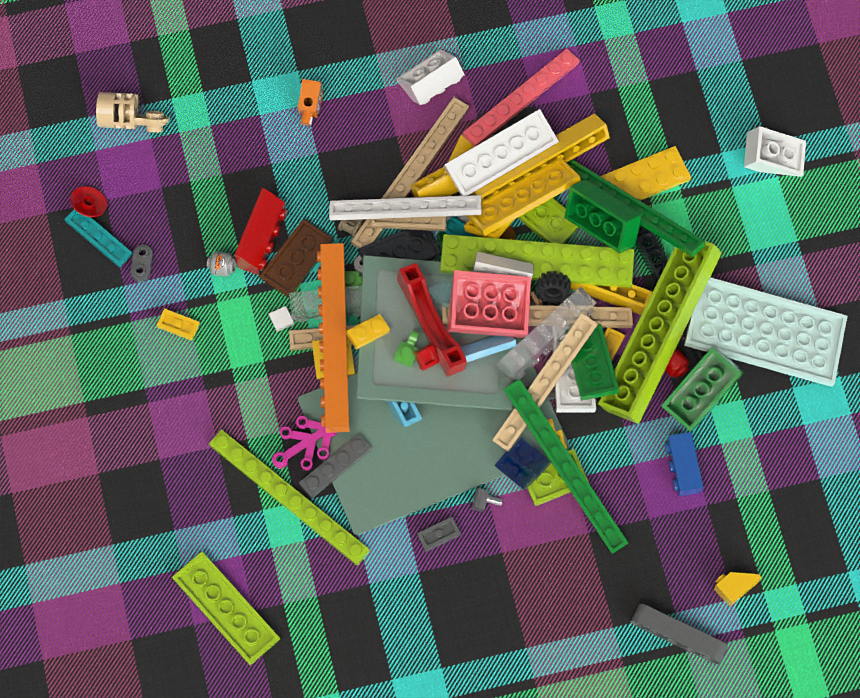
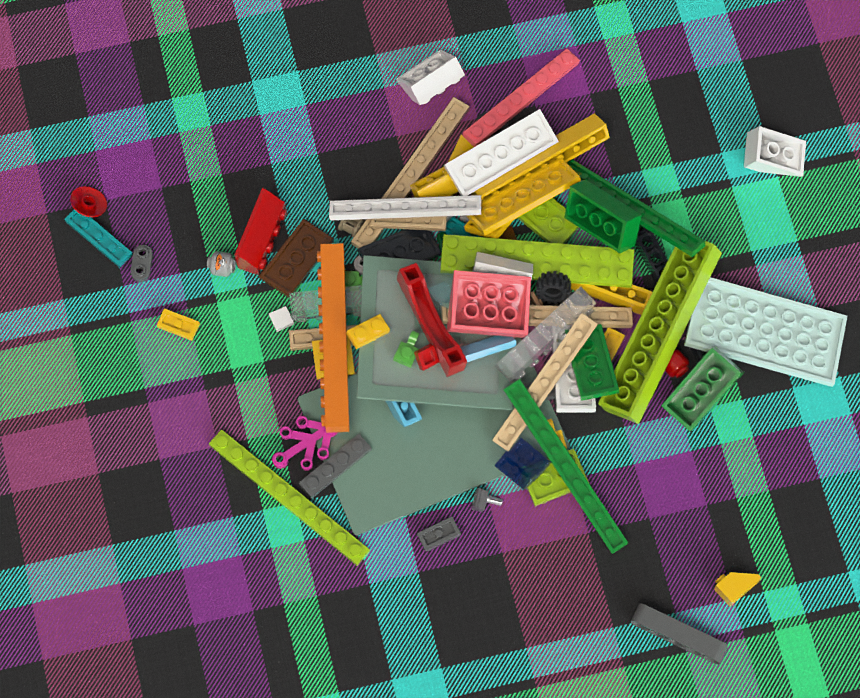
tan cylinder [96,92,170,132] -> none
lime plate [172,552,280,666] -> none
orange torso [298,79,324,126] -> none
yellow plate [600,146,691,201] -> none
blue brick [664,432,703,497] -> none

